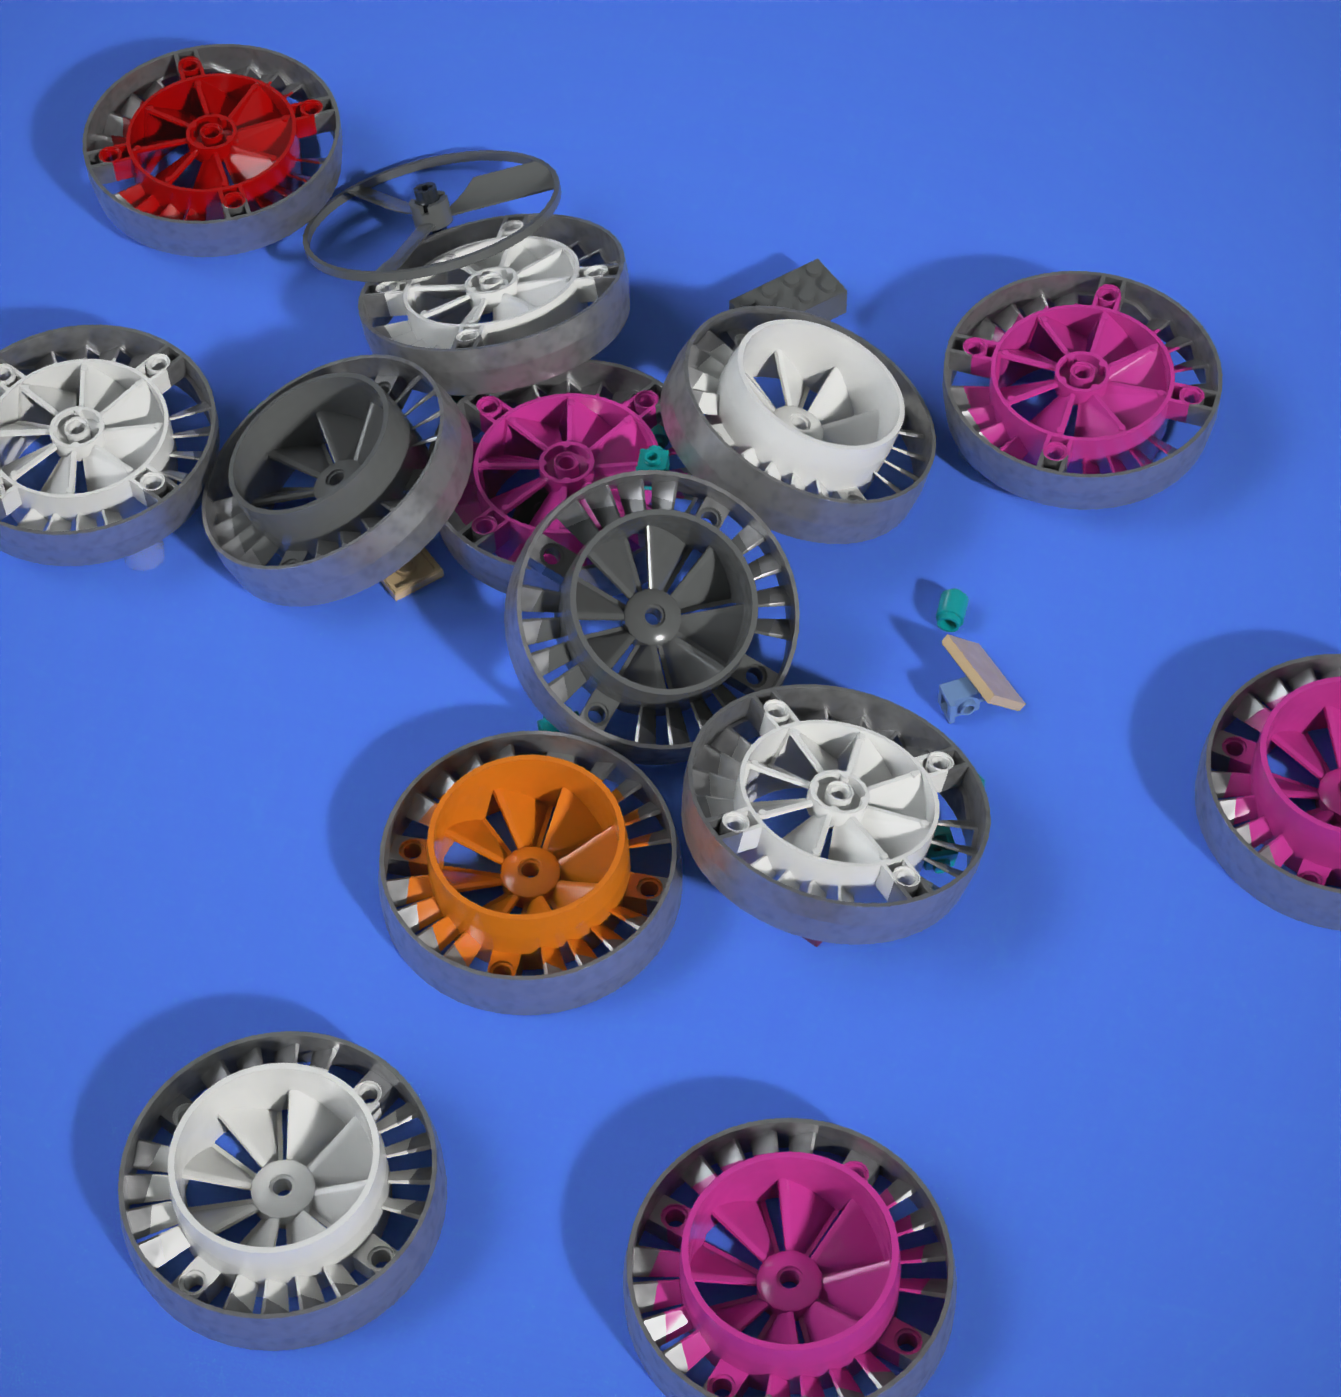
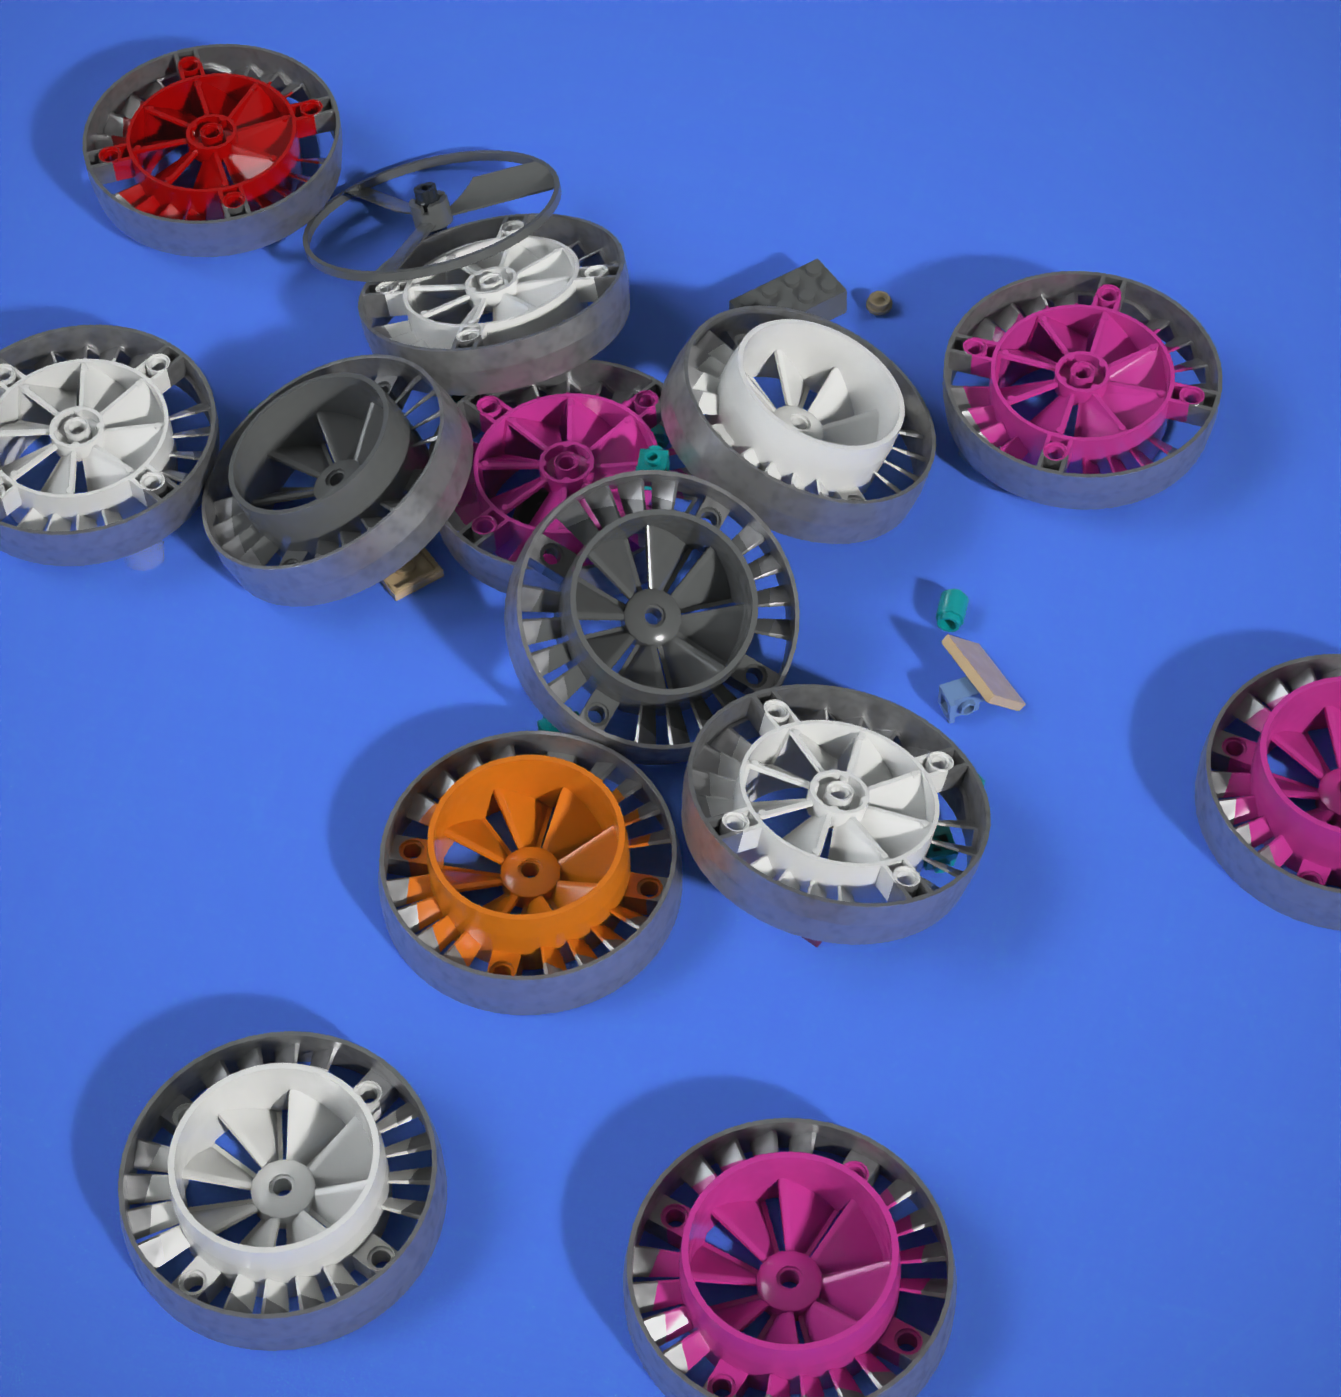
none -> dark tan plate [866,291,892,315]

